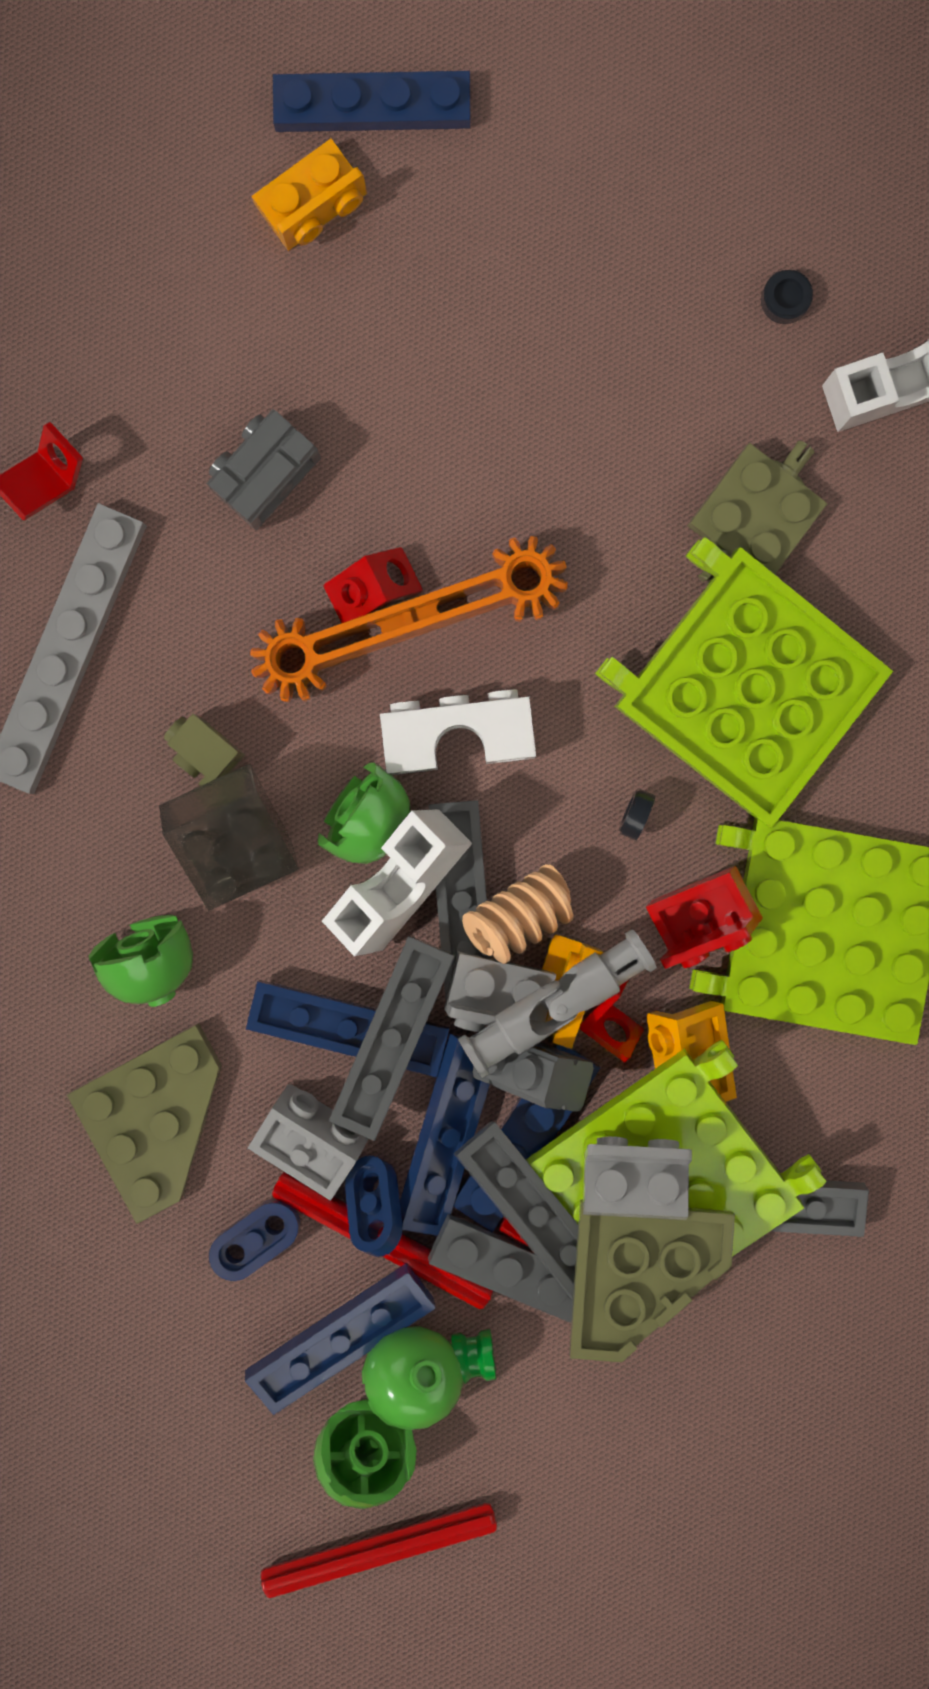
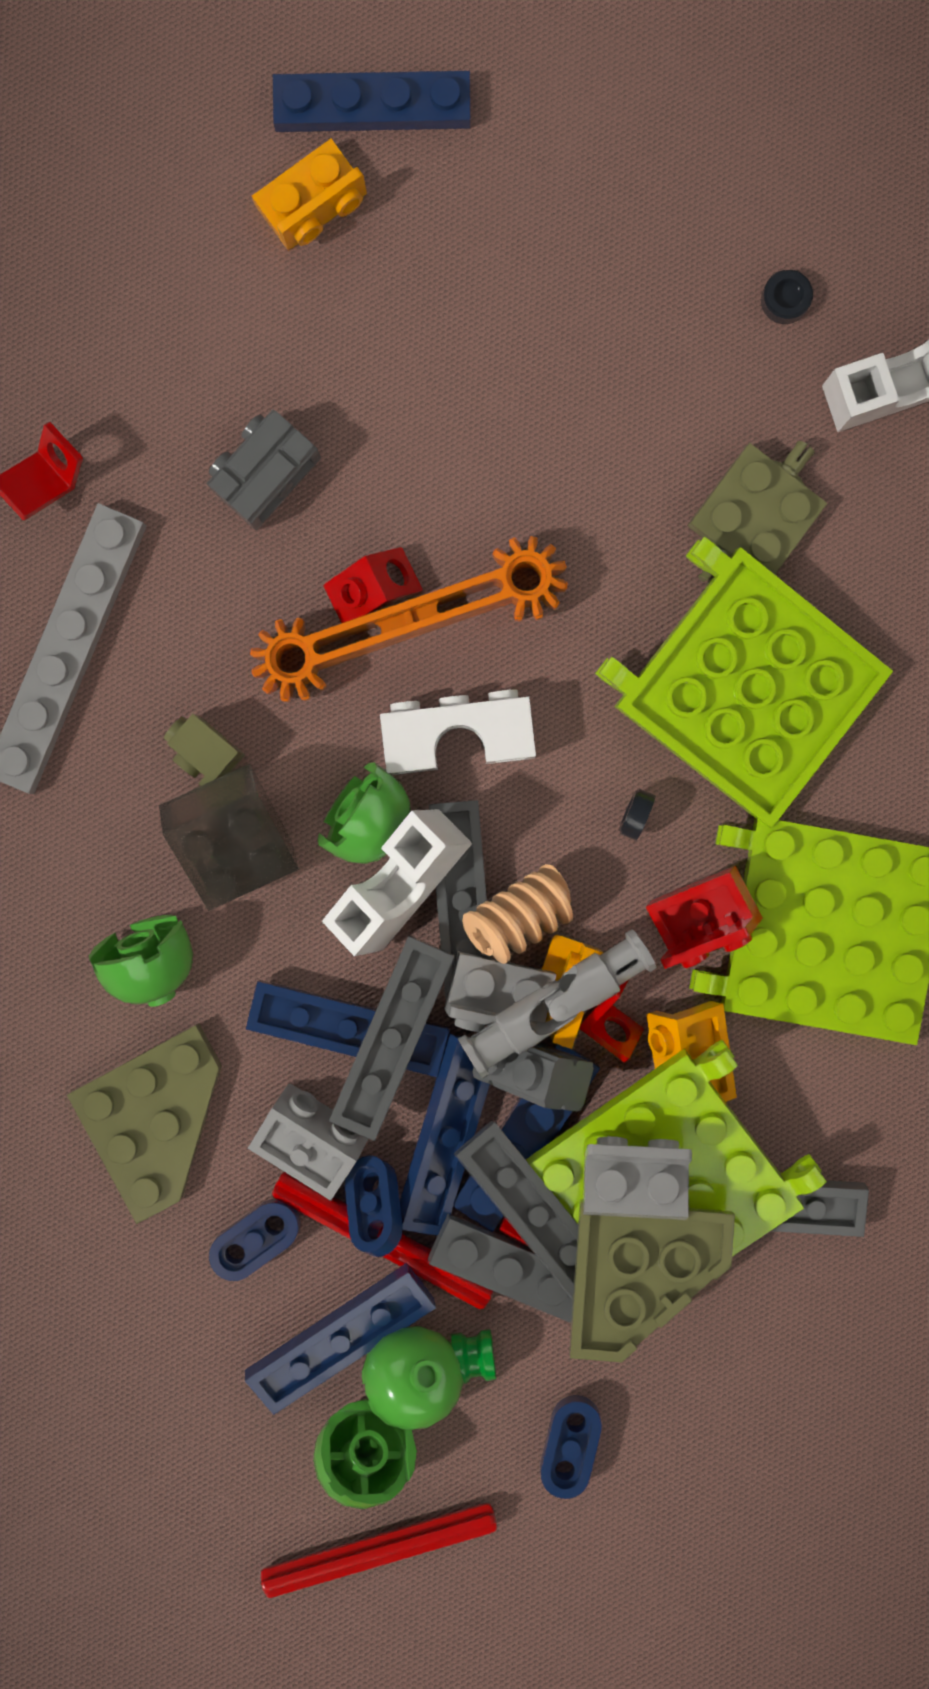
none -> dark blue plate [540,1395,602,1499]

